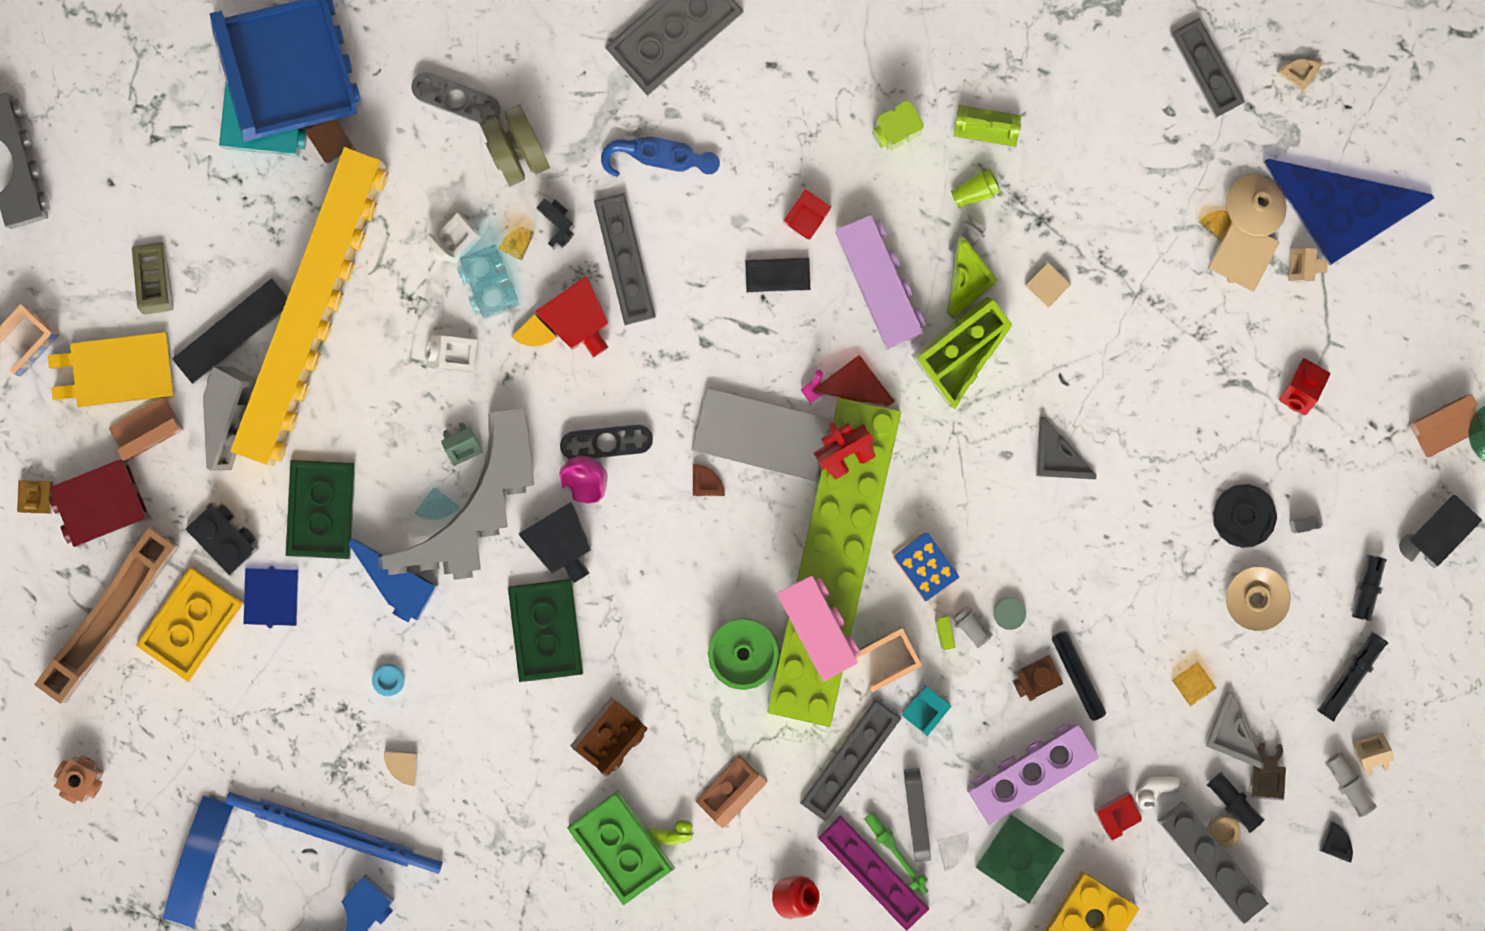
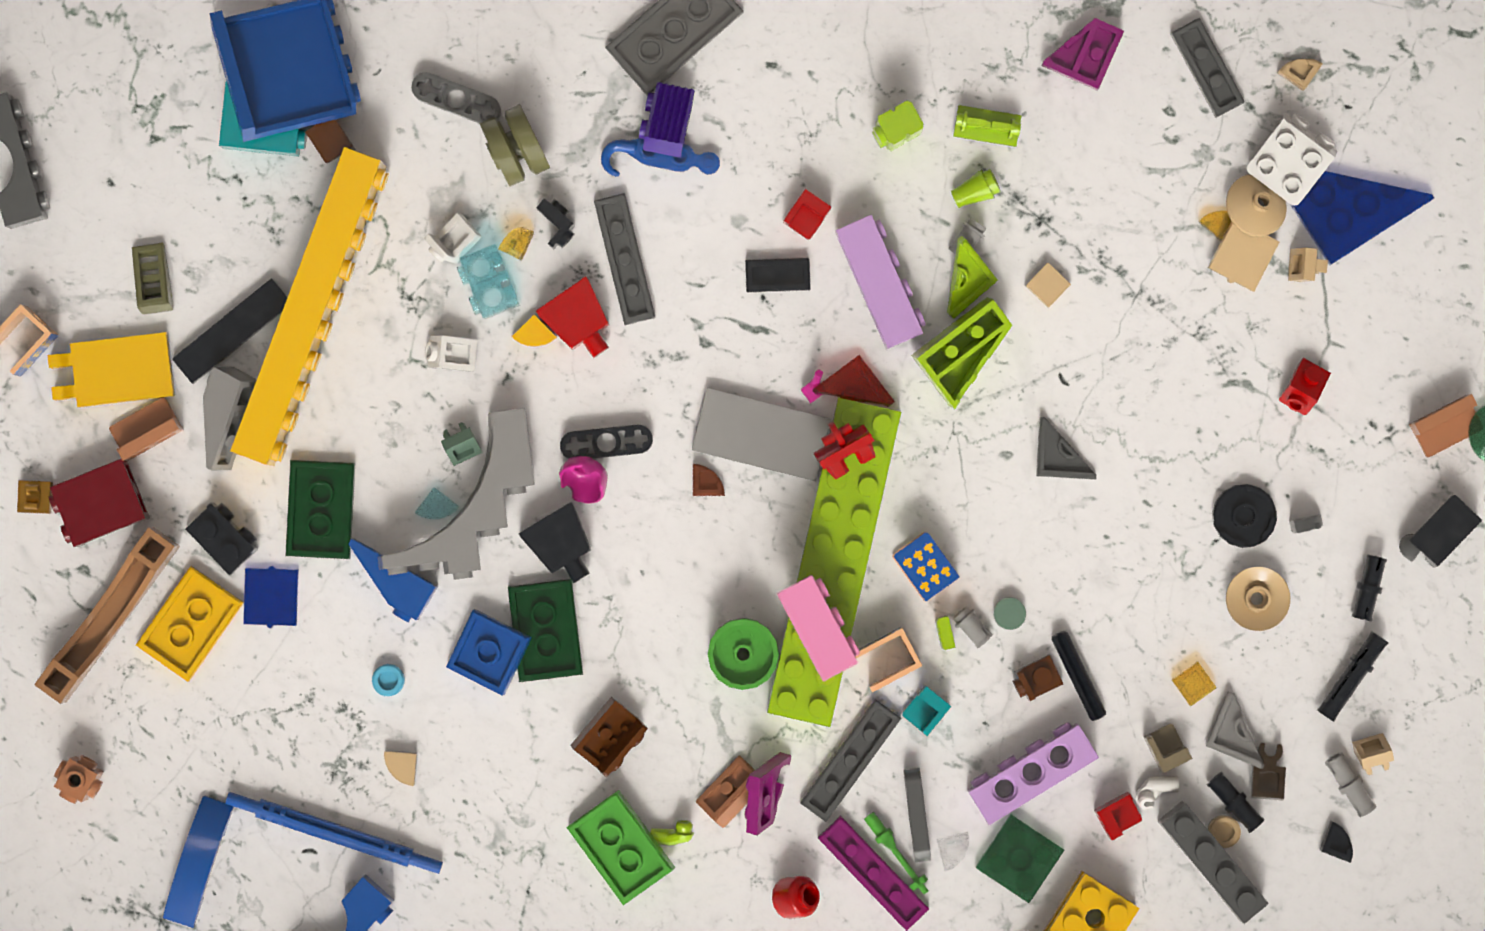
none -> blue tile [446,609,532,696]
none -> dark purple brick [639,82,695,158]
none -> magenta wing [744,752,791,836]
none -> magenta wing [1041,18,1124,91]
none -> dark tan panel [1143,724,1193,773]
none -> white bracket [1247,113,1337,205]

